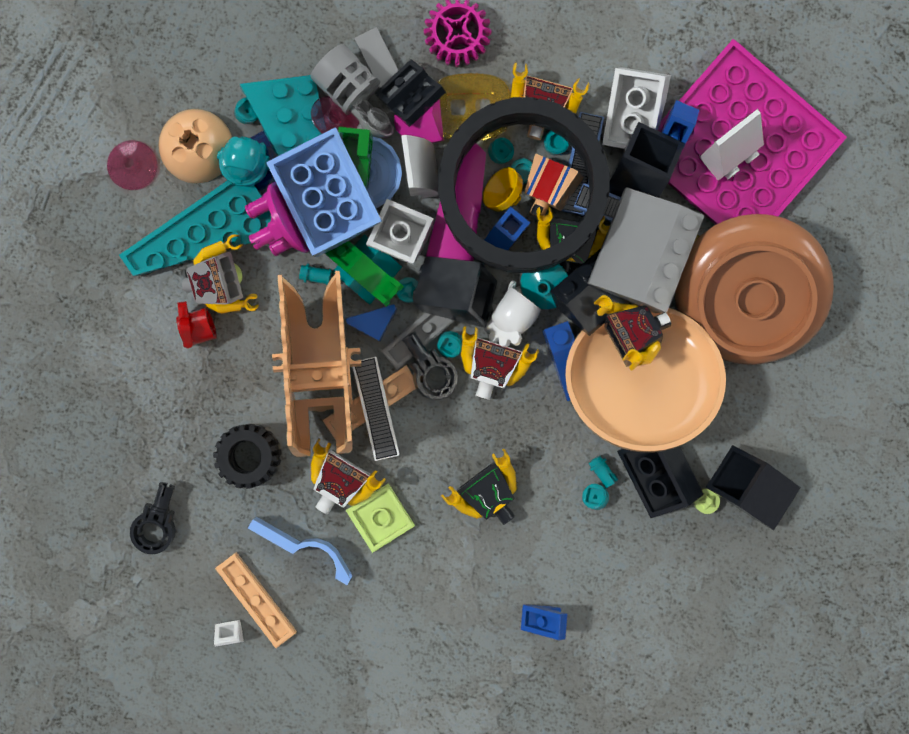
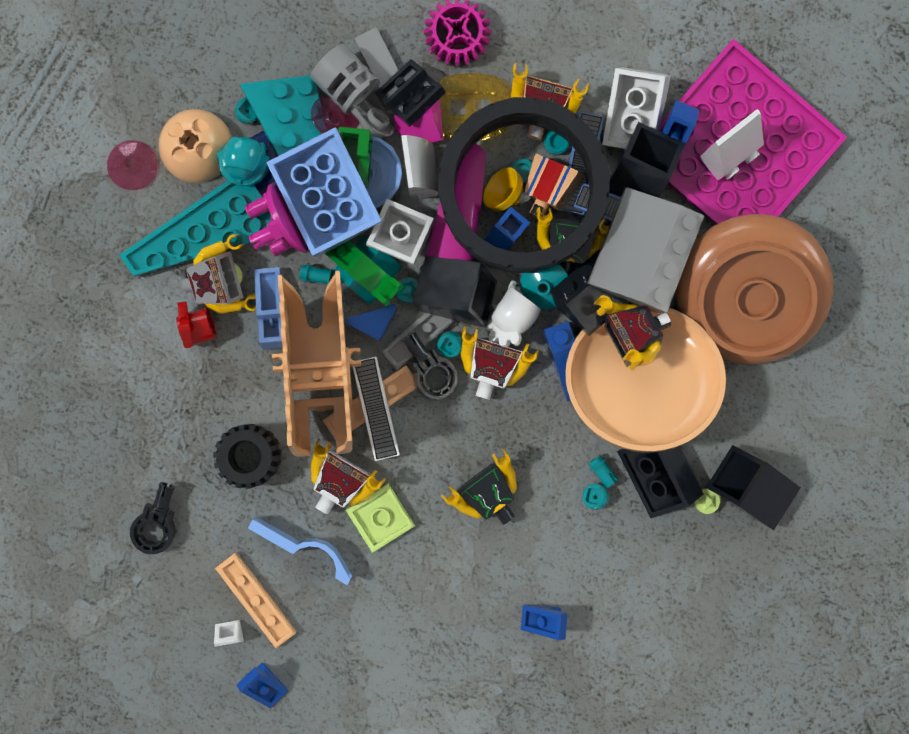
teal tile [488,137,514,164] -> none
none -> blue slope [236,663,288,708]
none -> medium blue slope [255,267,283,350]

